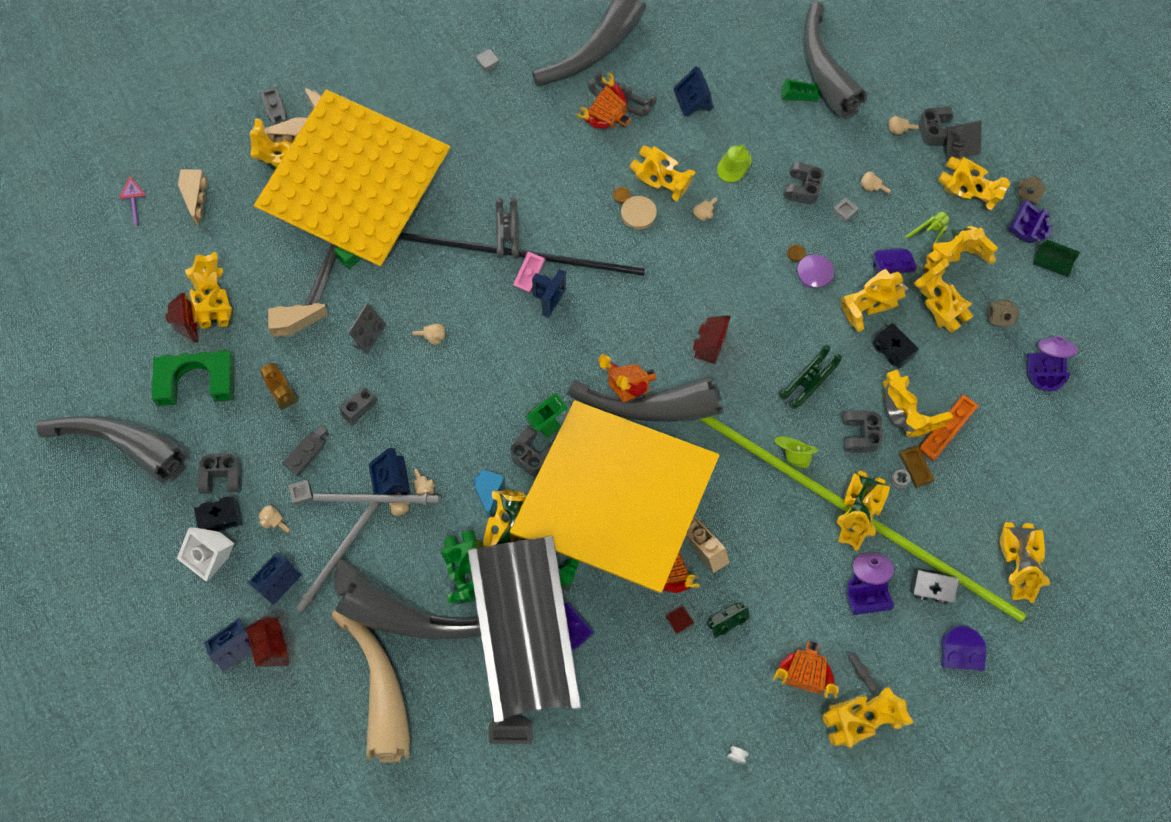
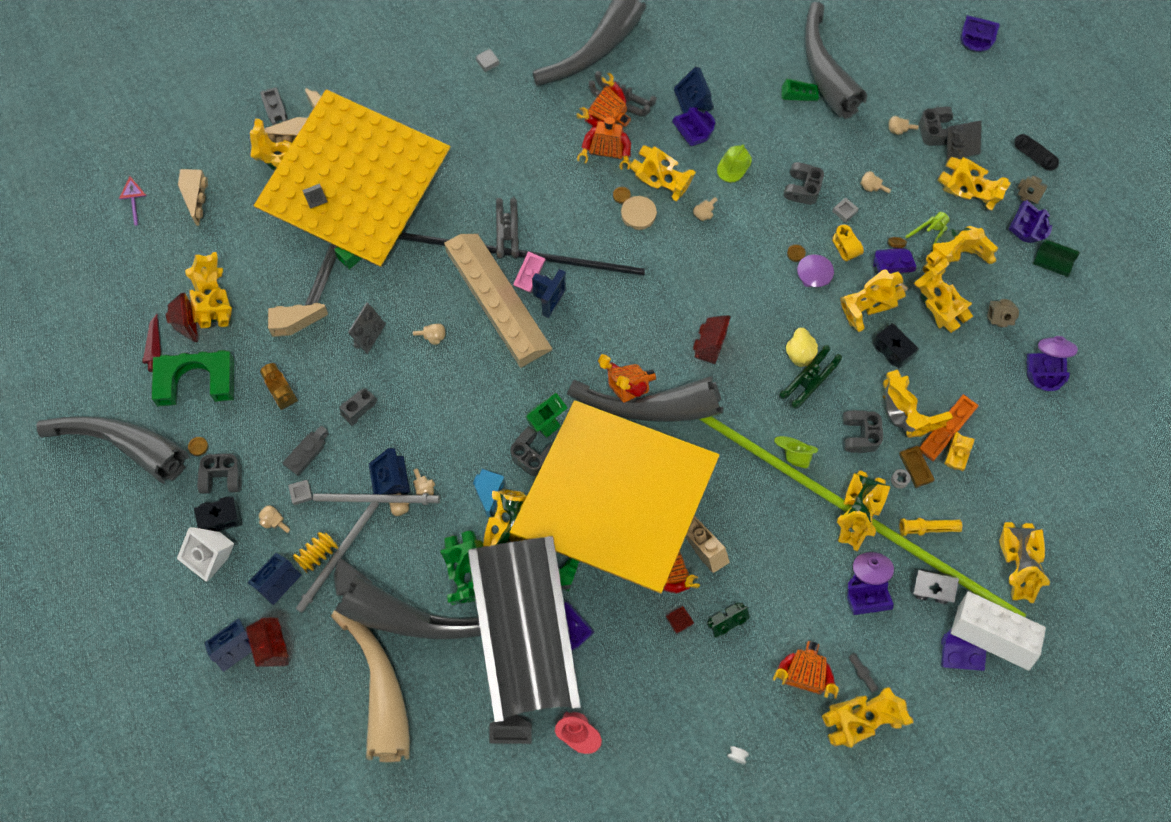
none -> dark red bar [142,314,161,372]
none -> pearl gold piece [188,437,208,456]
none -> yellow piece [293,531,339,574]
none -> dark grey tile [303,184,327,208]
none -> tan slope [444,234,553,368]
none -> coral piece [555,712,602,754]
none -> torso [577,117,631,170]
none -> dark purple slope [672,107,716,146]
none -> light yellow hair [786,328,818,367]
none -> yellow piece [832,224,864,261]
none -> pearl gold piece [888,237,907,248]
none -> yellow pin [899,518,962,536]
none -> yellow hips [944,432,975,471]
none -> white piece [951,591,1046,671]
none -> dark purple slope [960,15,1000,52]
none -> black piece [1014,134,1059,171]

